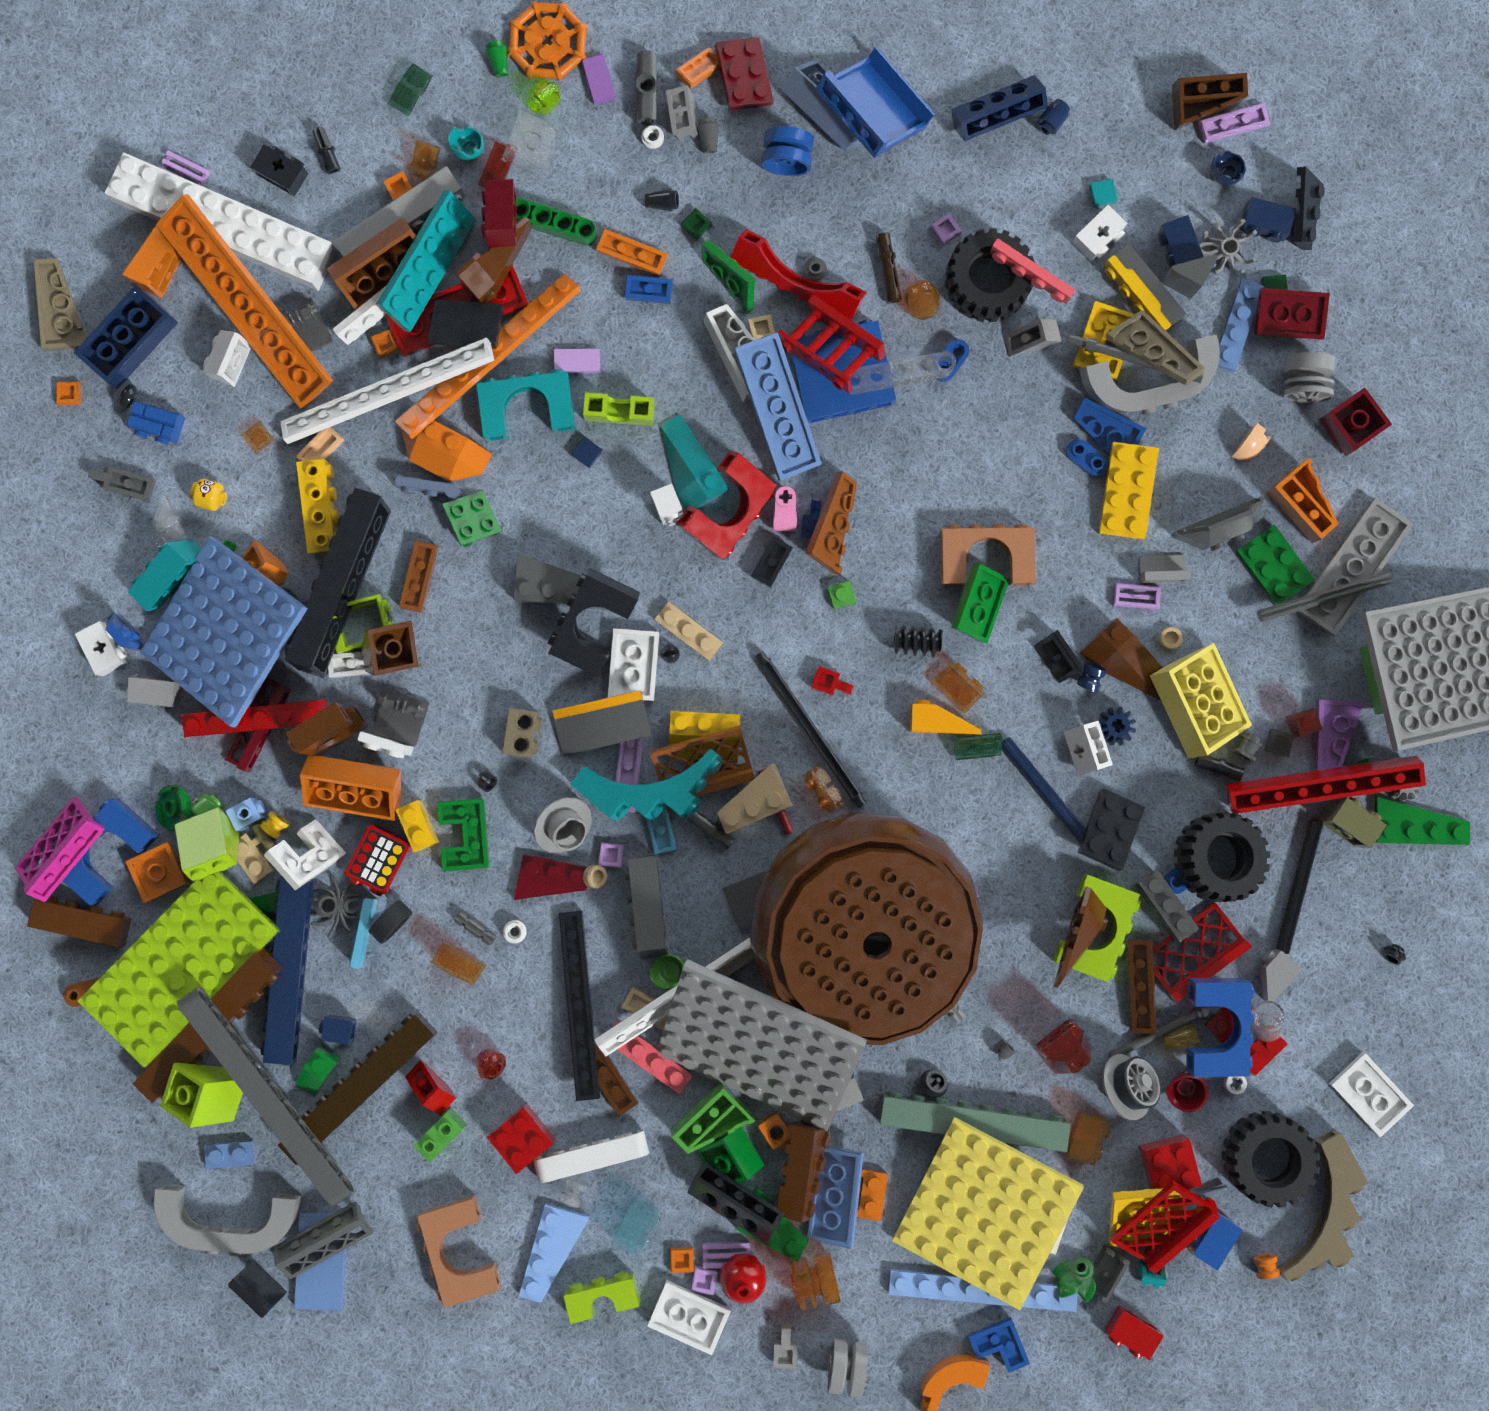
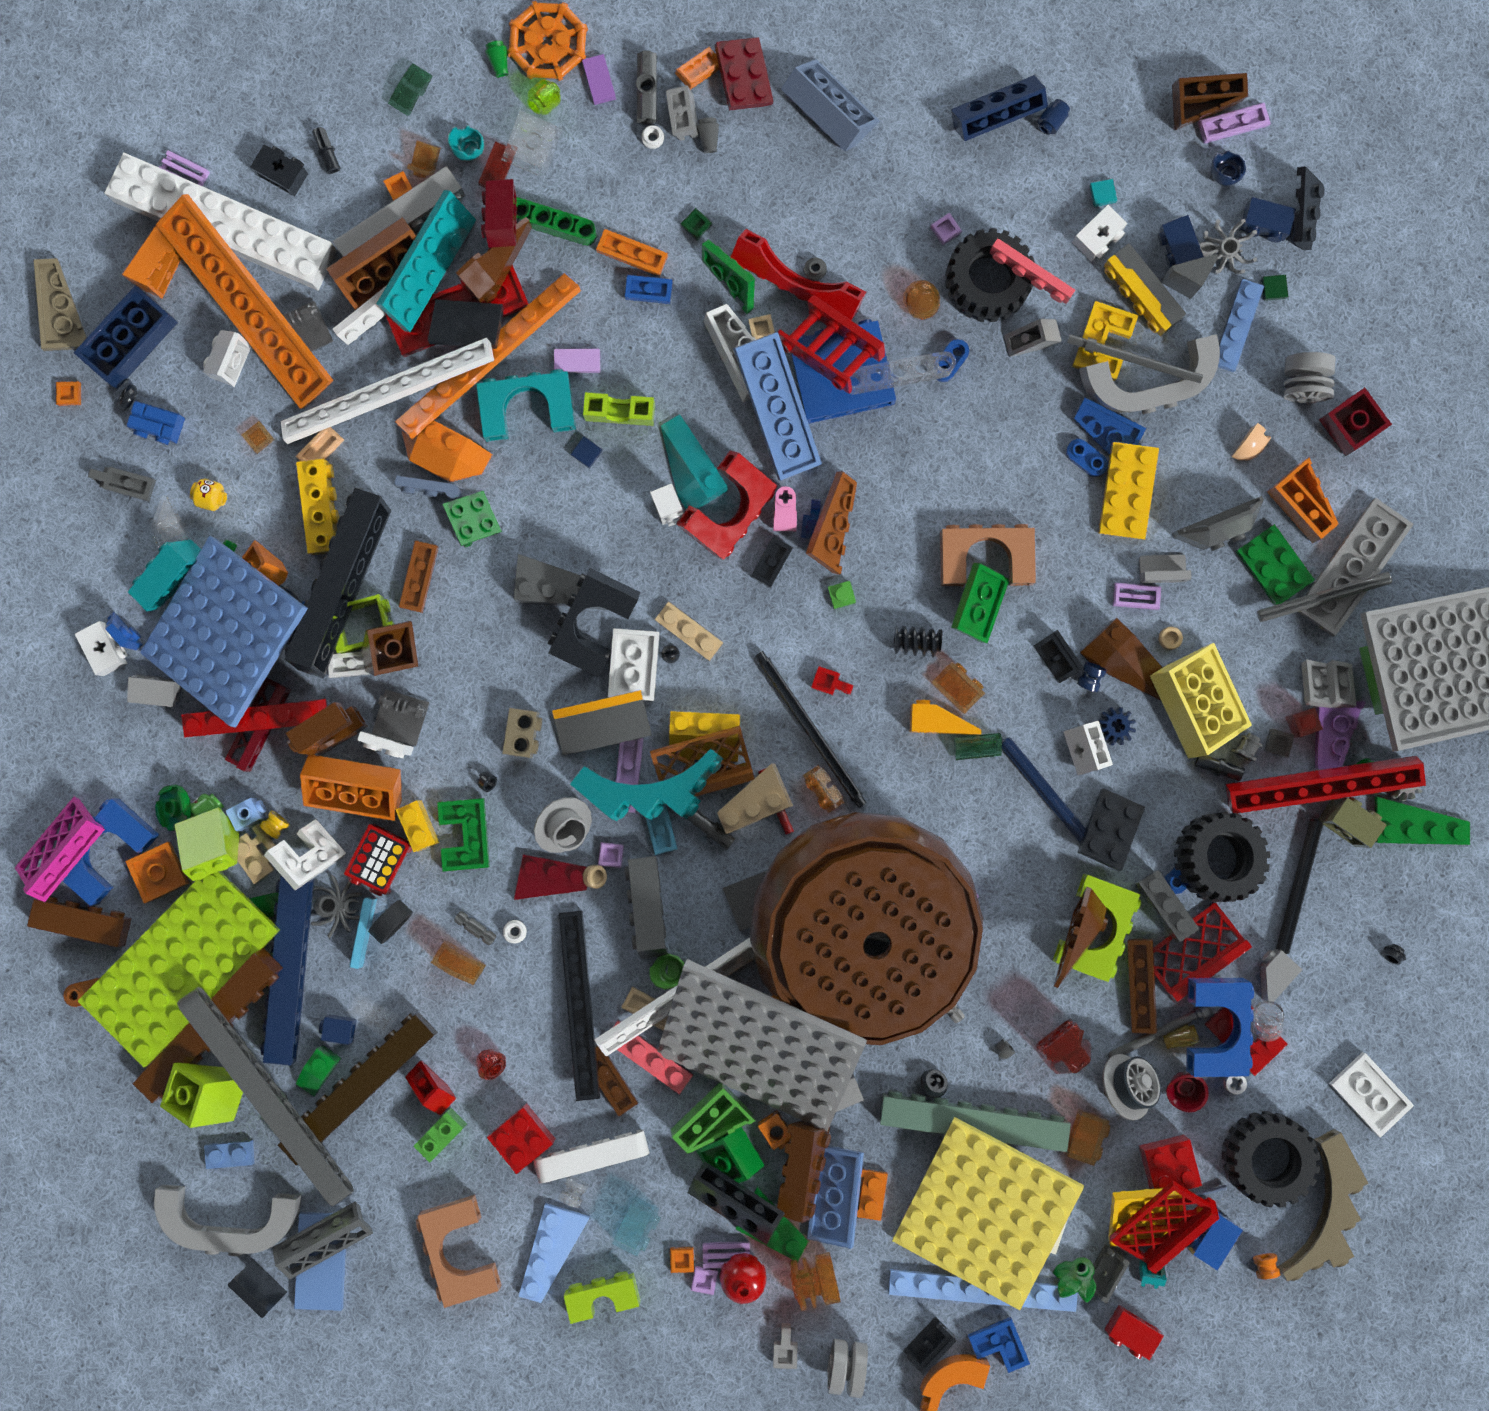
orange tile [370,328,400,359] -> none
black cone [645,188,679,212] -> none
white plate [647,1280,731,1355] -> none
blue wheel [762,126,814,176] -> none
blue panel [815,46,935,158] -> none
dark brown pin [876,232,902,304] -> none
dark tan wing [1106,310,1205,386] -> none
dark red plate [1254,288,1330,340] -> none
none -> black hinge [903,1316,957,1375]
none -> light grey slope [1301,660,1356,708]

